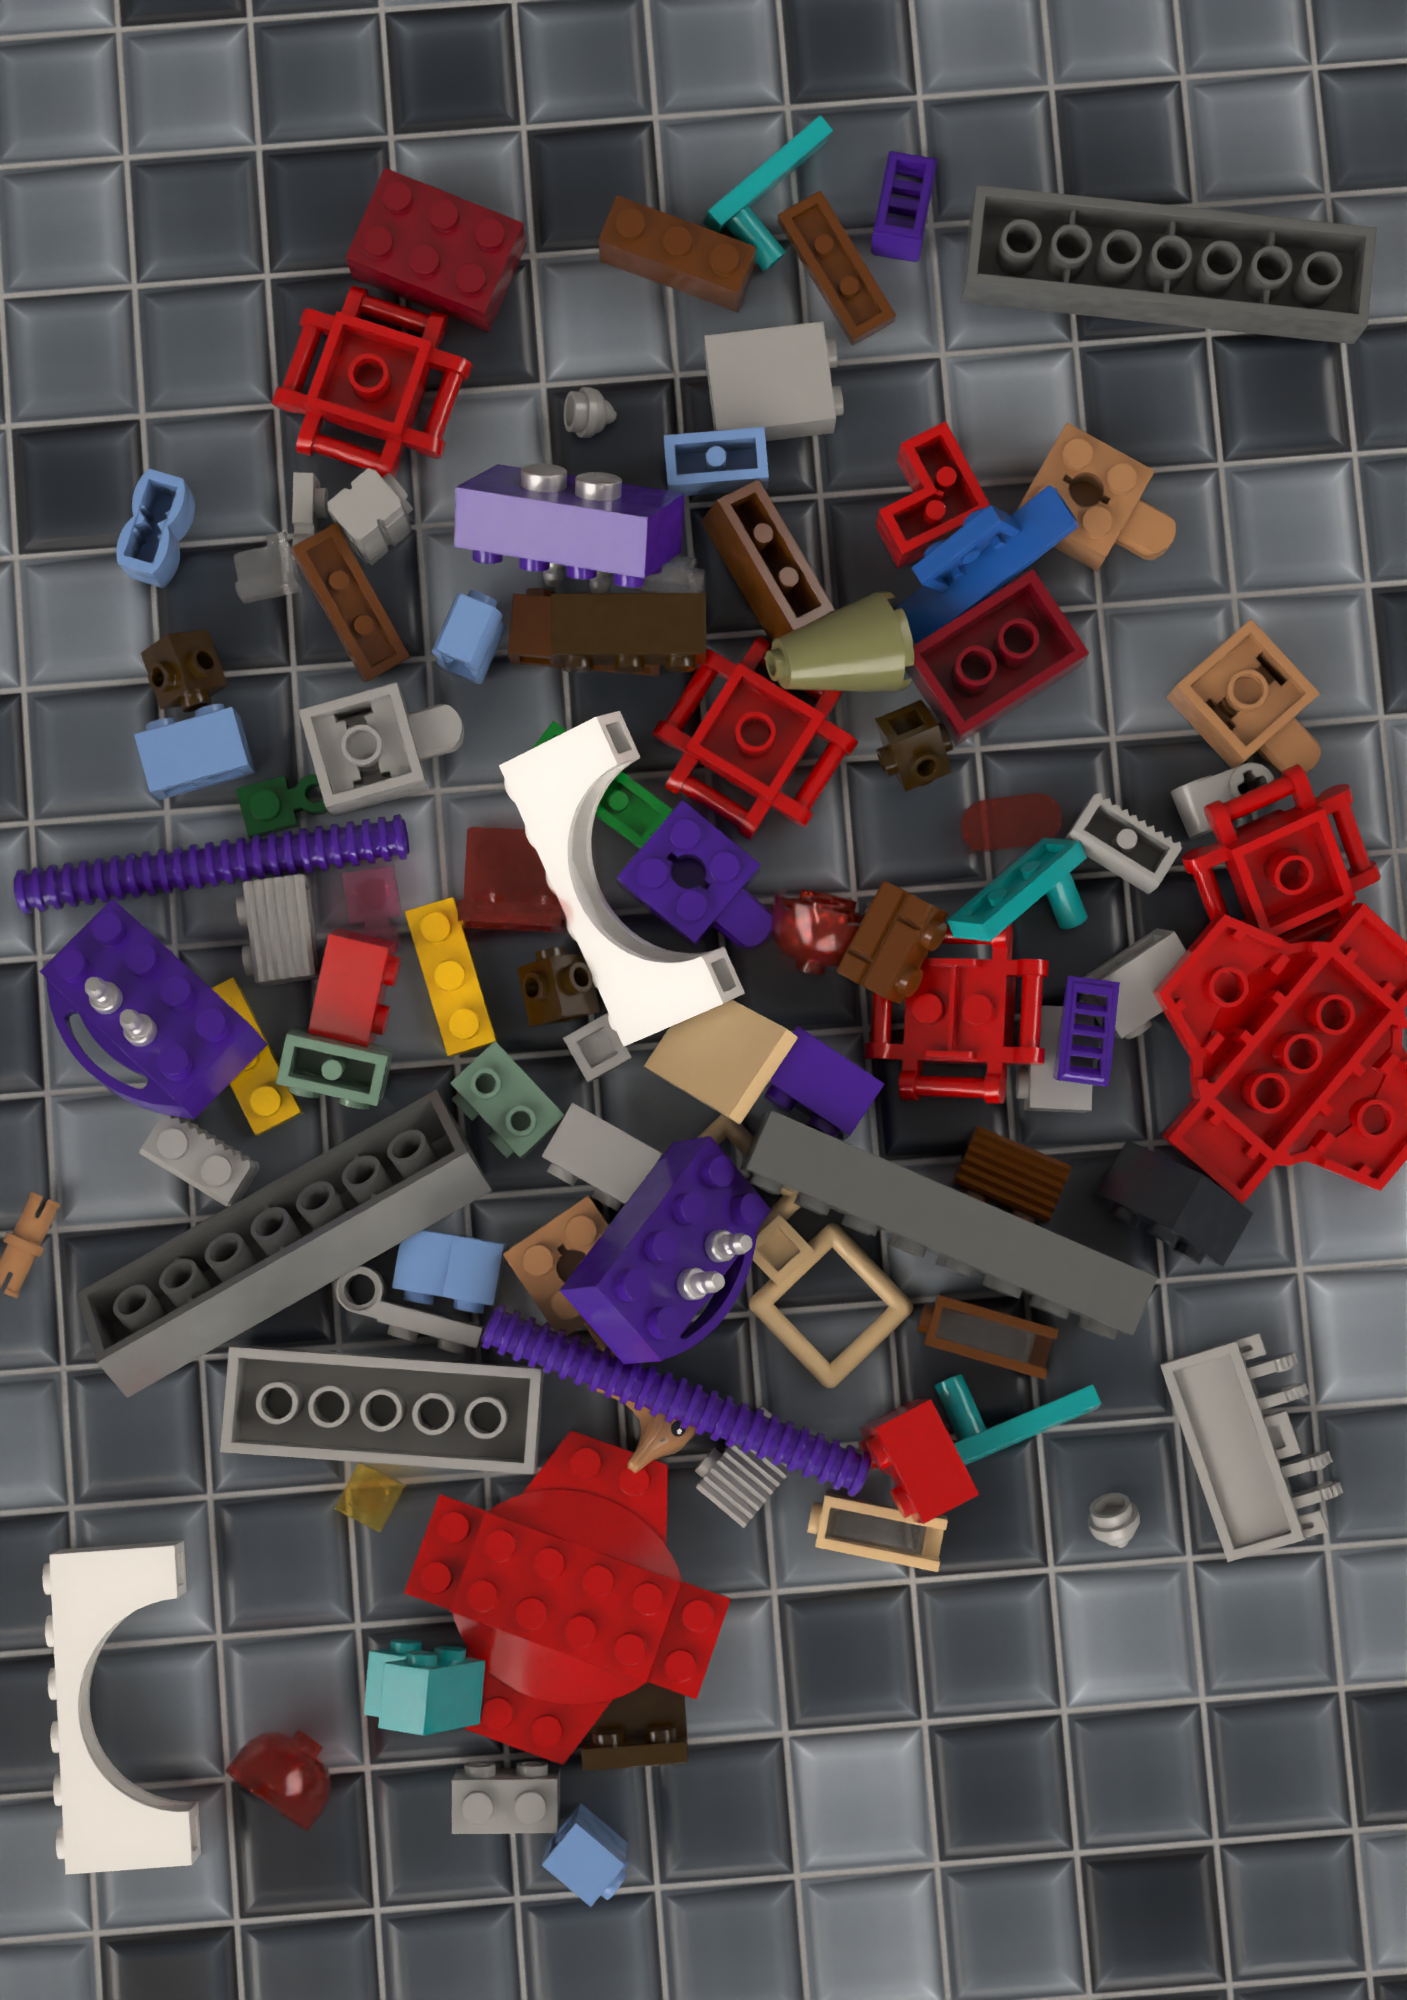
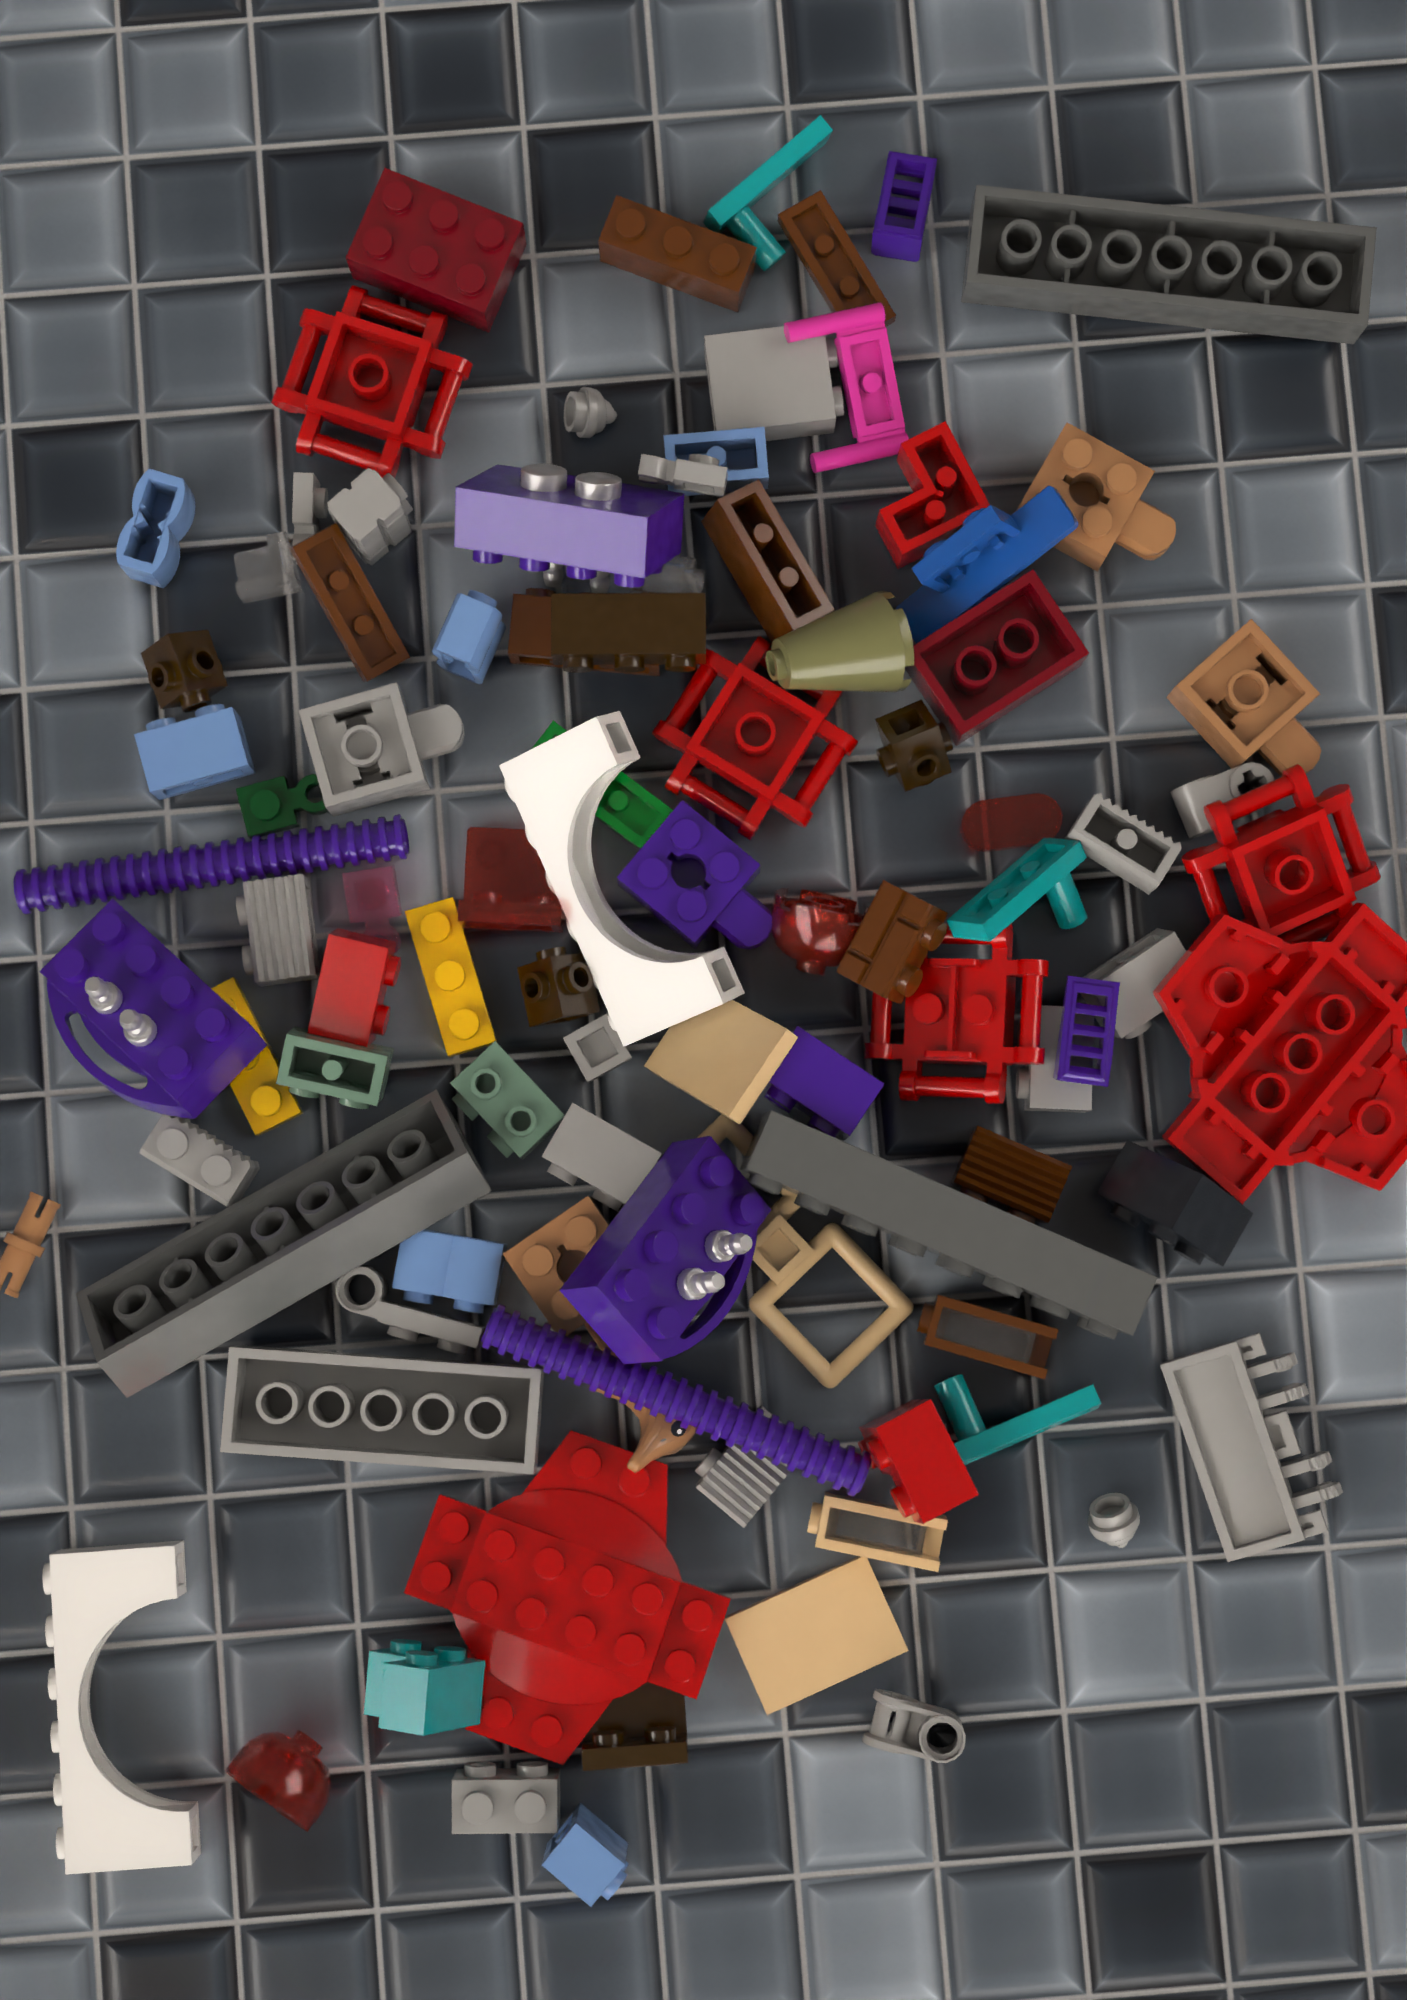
clear yellow plate [335,1462,406,1532] -> none
none -> light grey plate [638,454,728,497]
none -> tan tile [725,1556,909,1715]
none -> dark pink plate [784,302,909,473]
none -> light grey piece [862,1689,966,1763]

